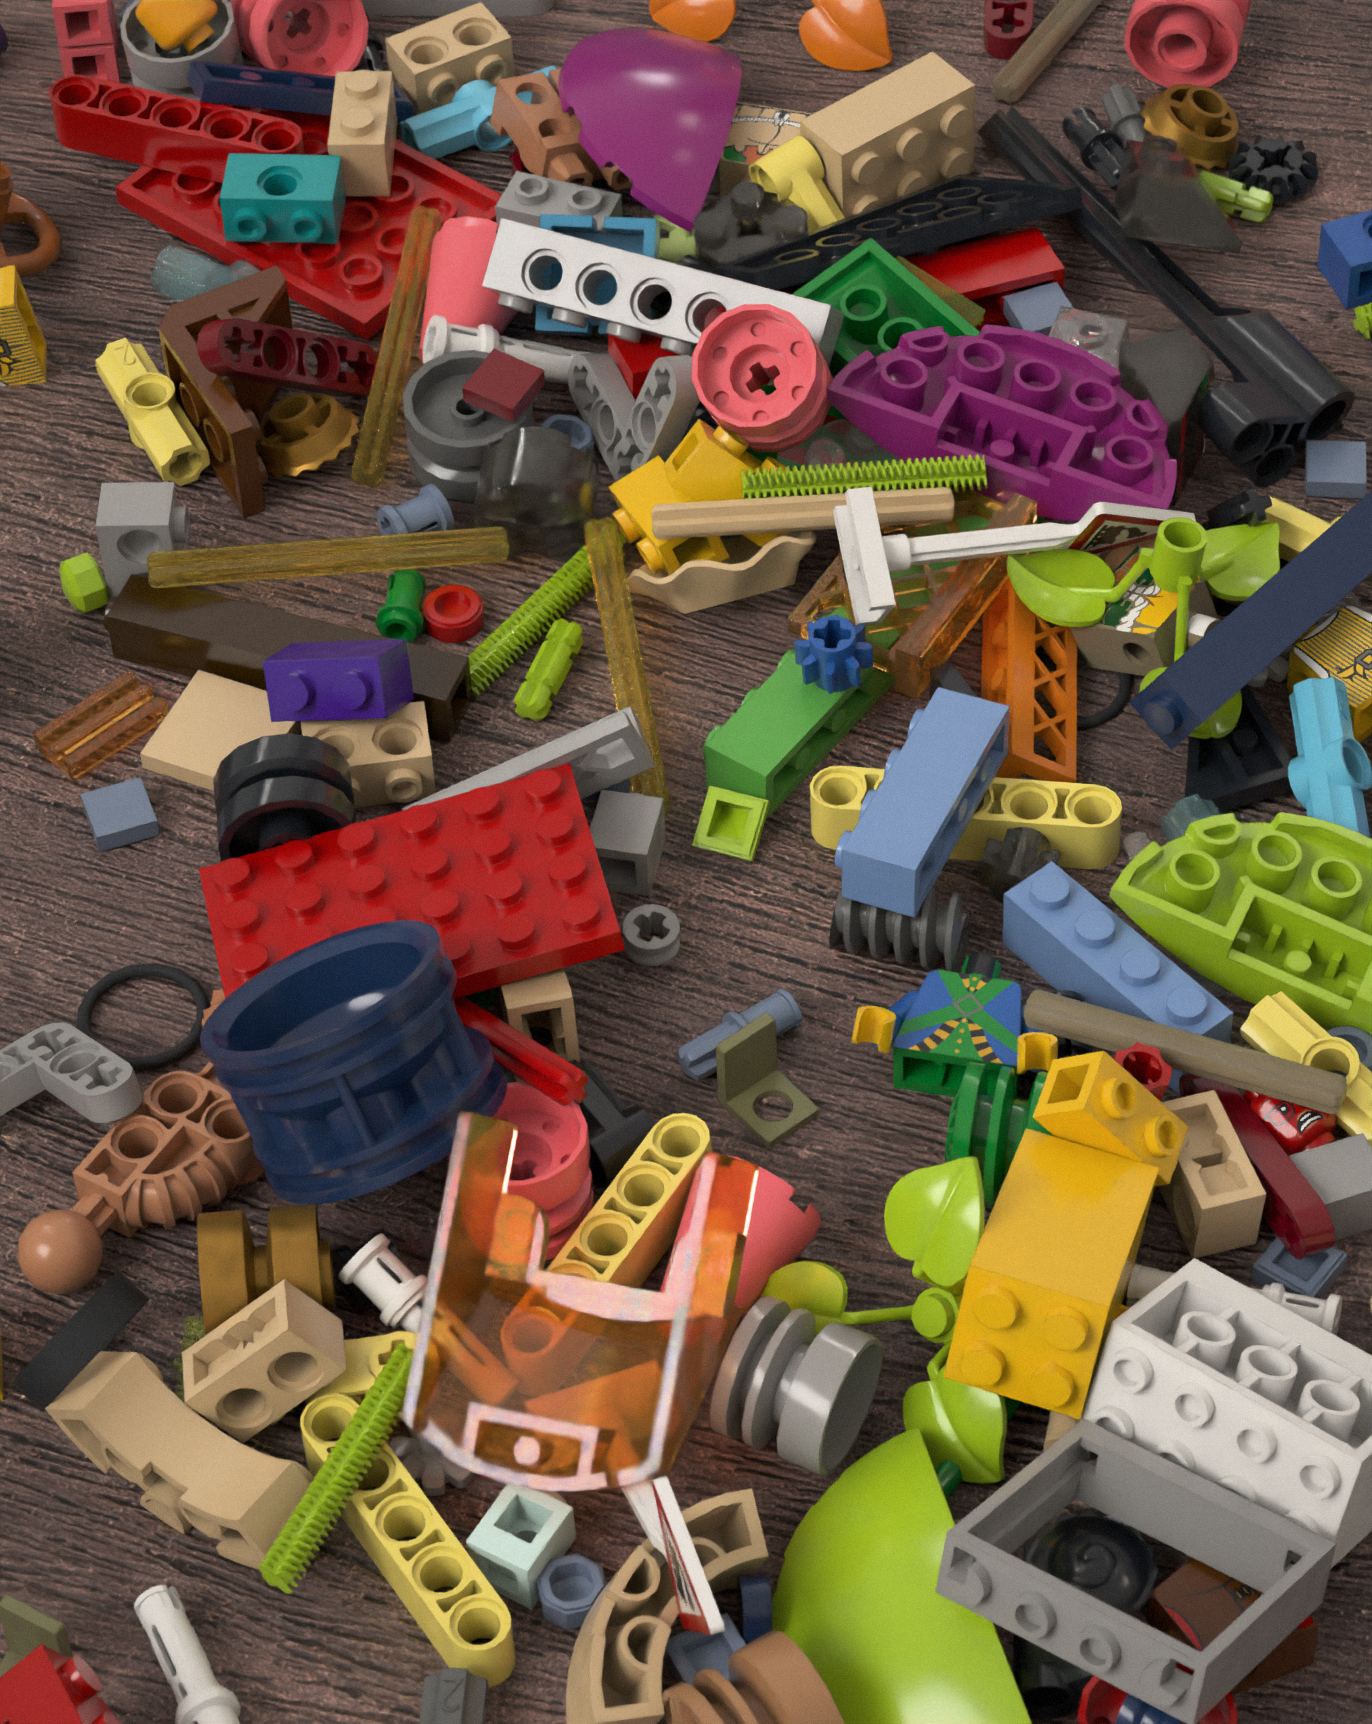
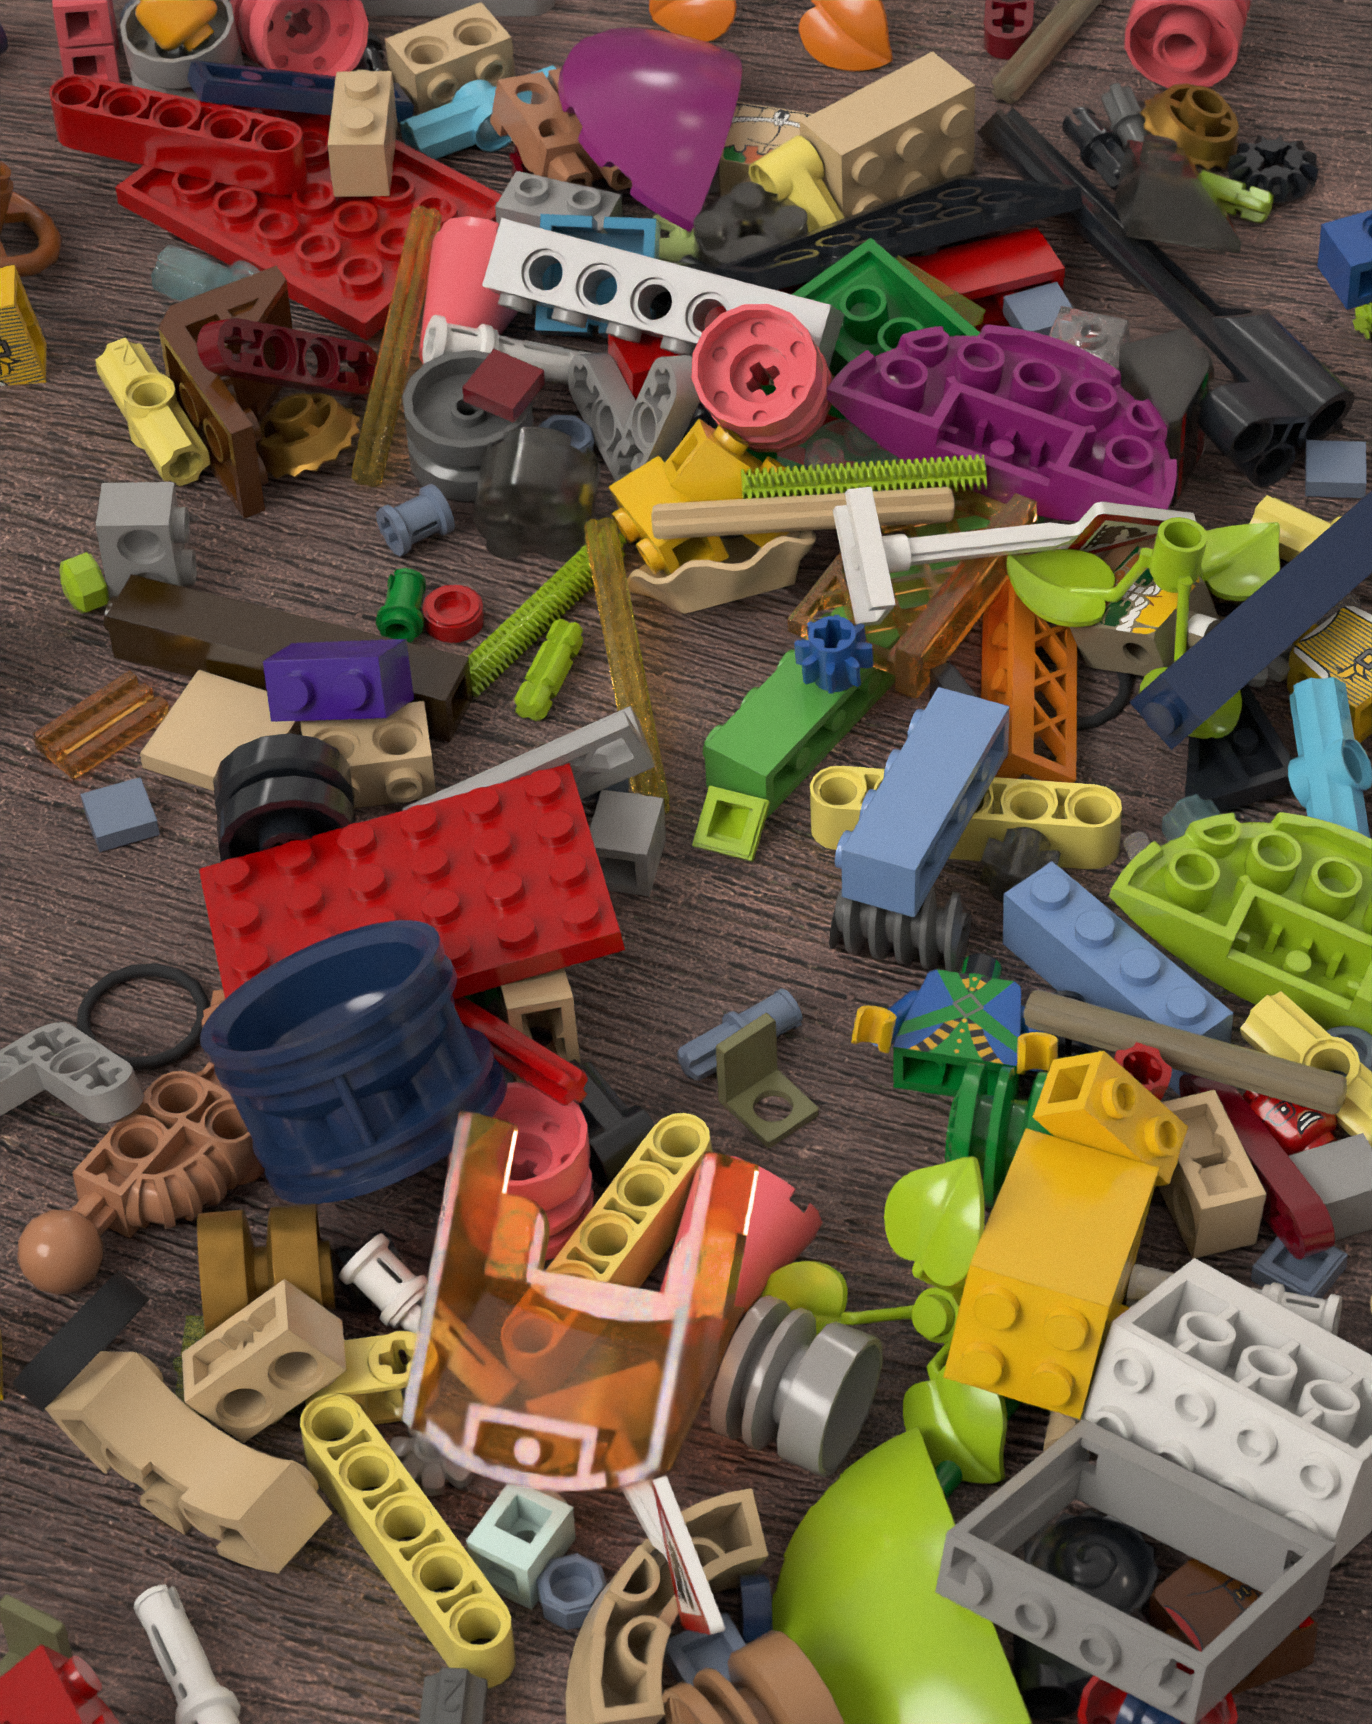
clear yellow axle [147,526,509,588] -> none
teal brick [220,153,346,244] -> none
lime axle [257,1344,431,1594] -> none
light grey bush [623,904,680,966] -> none
black axle [1201,488,1272,531] -> none

